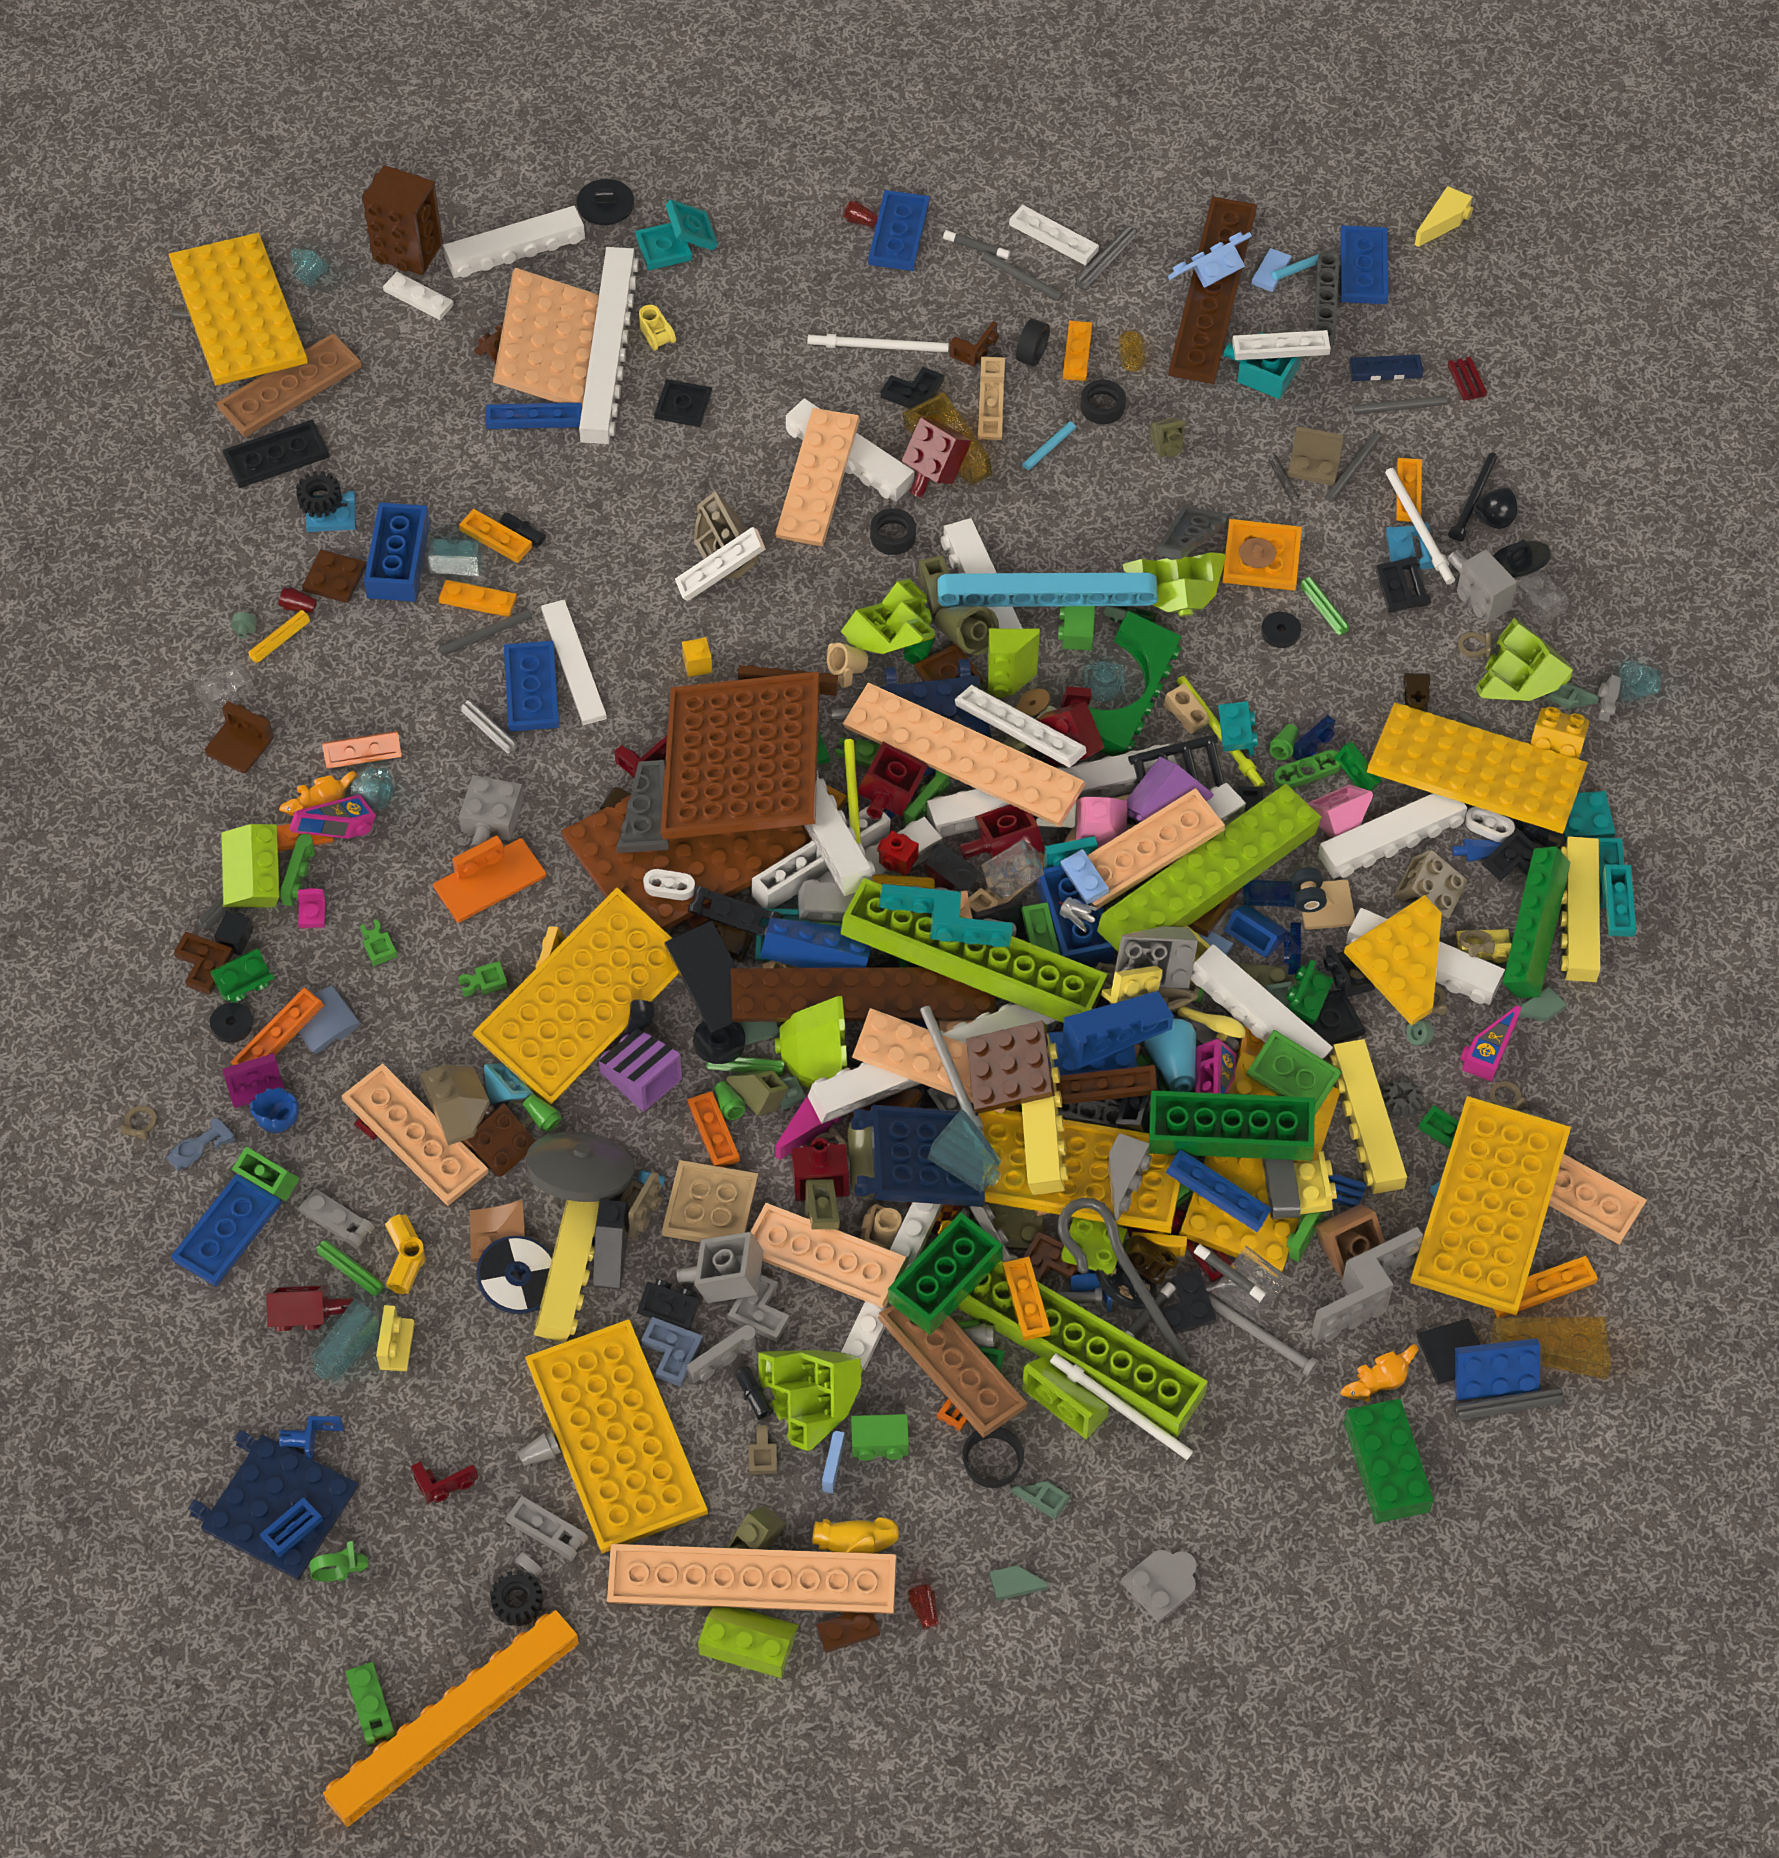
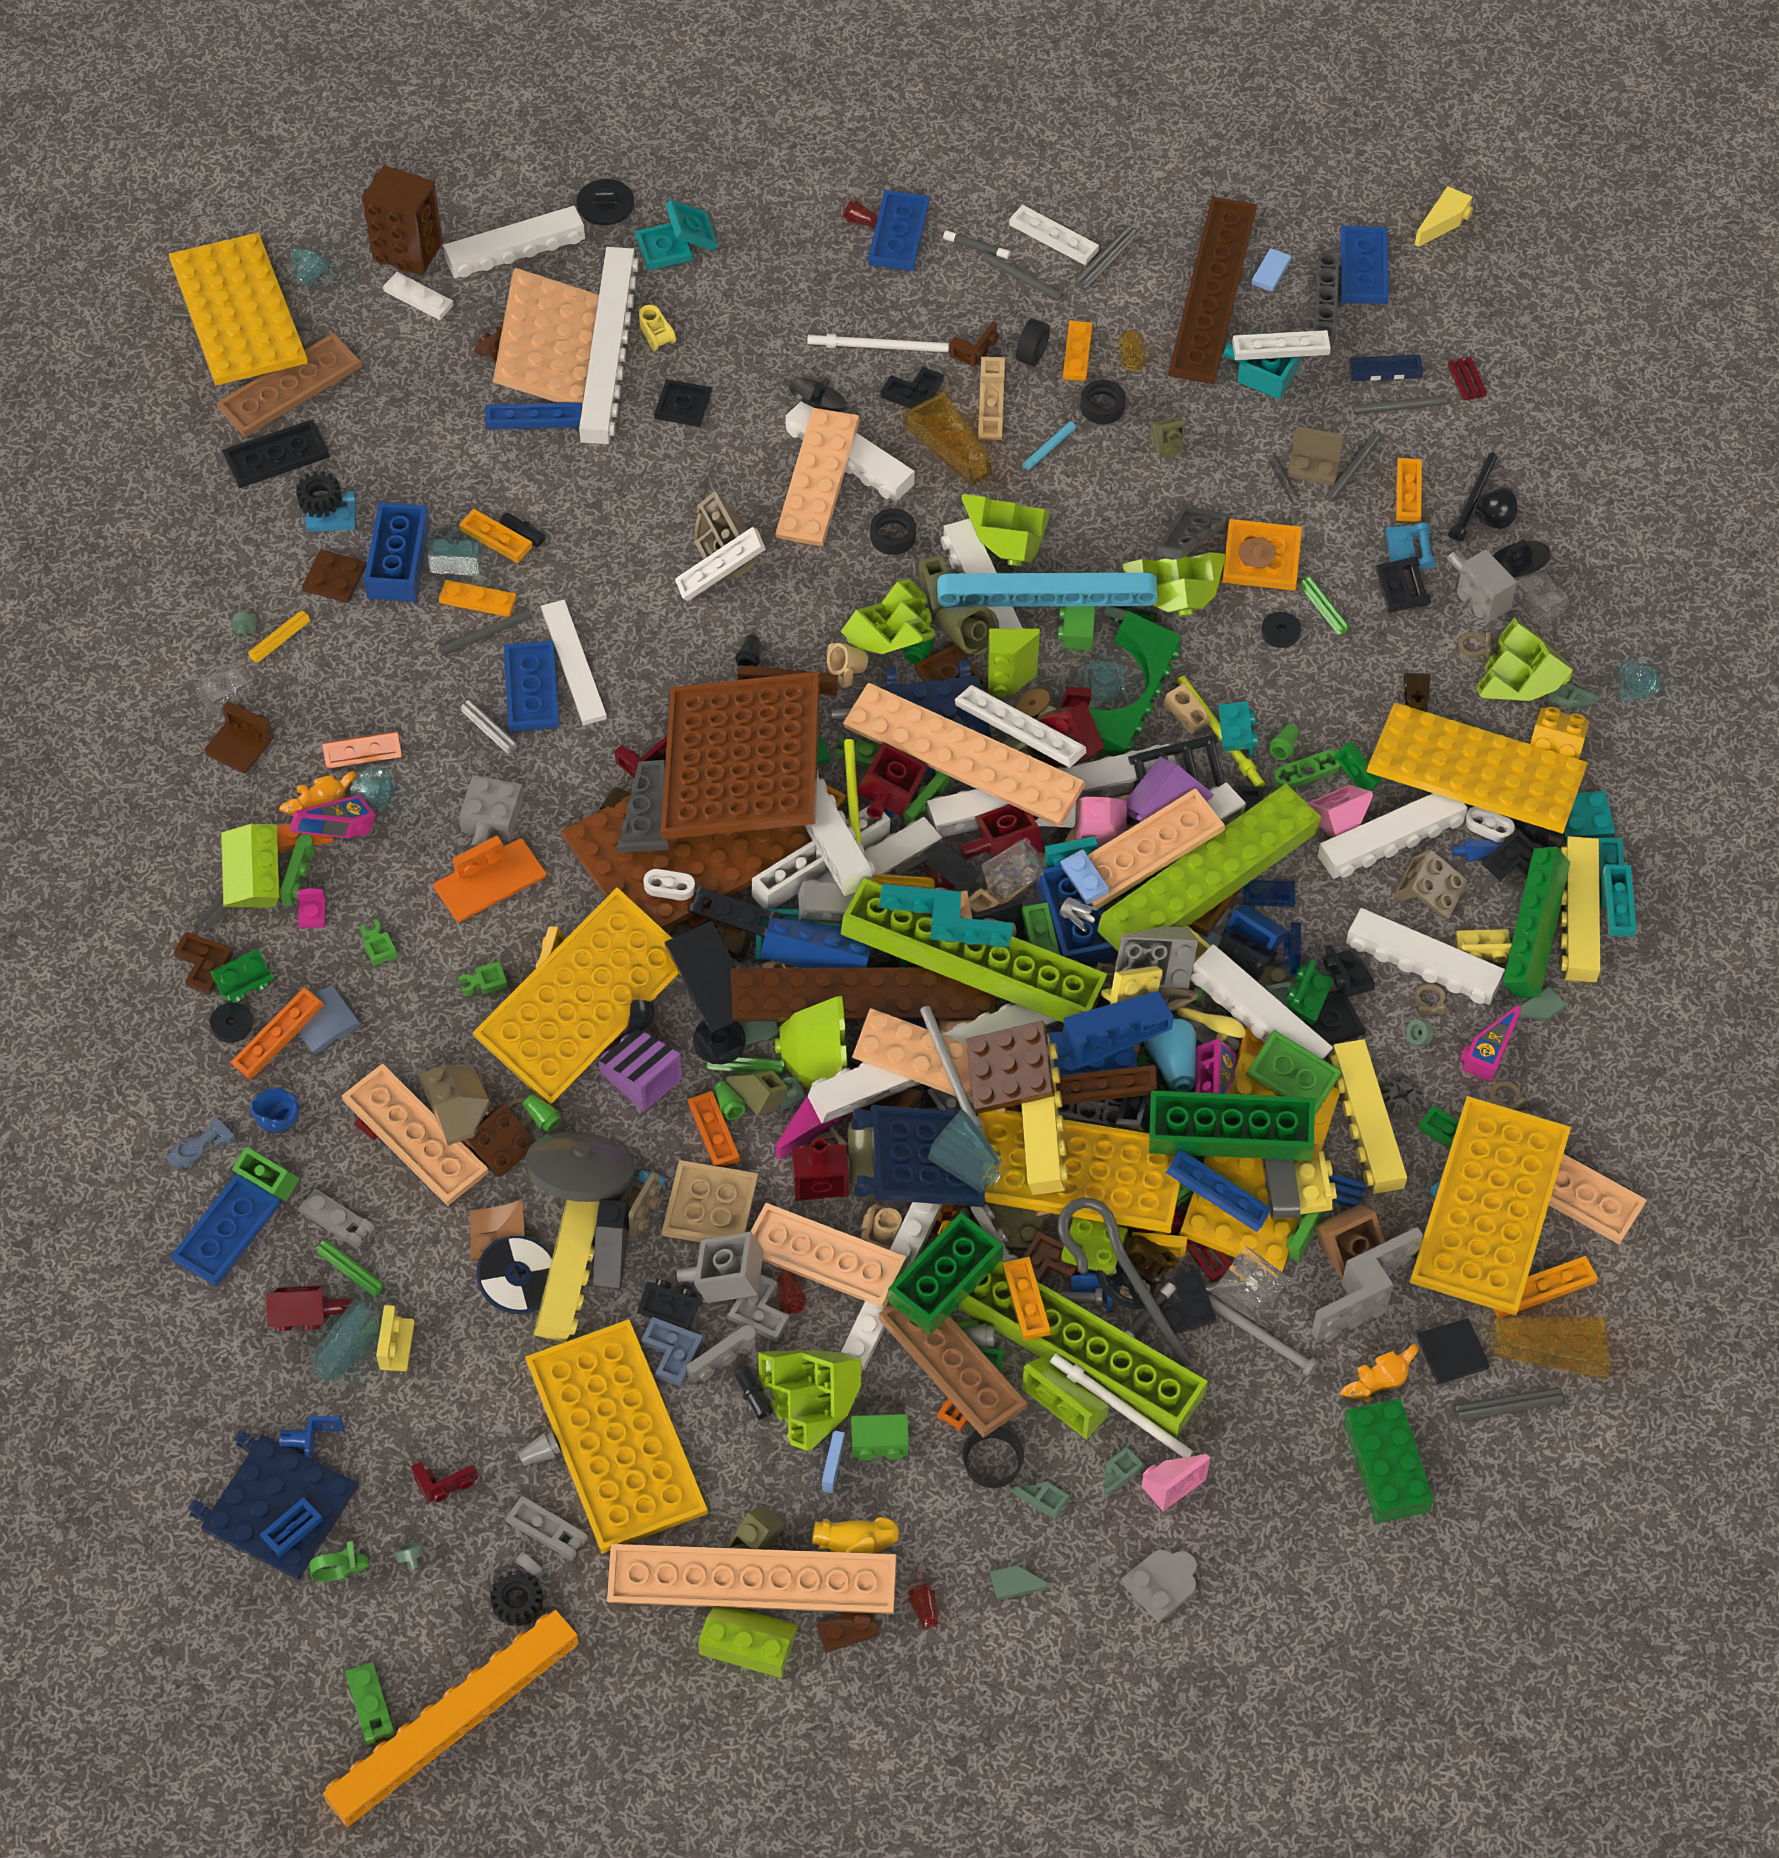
dark tan piece [121,1106,157,1140] -> none
black brick [214,911,253,955] -> none
magenta bracket [222,1053,285,1108] -> none
dark red cone [278,587,317,614] -> none
yellow piece [385,1214,426,1295] -> none
medium azure slope [484,1063,533,1105] -> none
yellow brick [682,637,712,678] -> none
dark tan plate [748,1425,777,1475] -> none
olive slope [805,1179,840,1230] -> none
red brick [877,831,919,876] -> none
brick [901,417,972,498] -> none
light grey slope [1108,1133,1152,1221] -> none
light blue bracket [1168,232,1252,288] -> none
dark grey bar [1194,1244,1266,1302] -> none
medium azure bar [1272,254,1319,281] -> none
tan plate [1291,867,1355,930] -> none
clear blue plate [1292,715,1335,761] -> none
yellow plate [1344,895,1442,1026] -> none
white bar [1385,468,1455,584] -> none
blue plate [1455,1338,1540,1401] -> none
dark tan piece [1459,930,1495,957] -> none
light grey plate [1598,675,1621,722] -> none
none -> sand green tile [394,1541,425,1570]
none -> black cone [735,634,760,667]
none -> clear red cone [778,1272,806,1314]
none -> black shield [789,377,846,412]
none -> lime brick [962,494,1050,567]
none -> sand green tile [1104,1446,1146,1499]
none -> bright pink slope [1142,1454,1210,1512]
none -> black bracket [1217,929,1278,981]

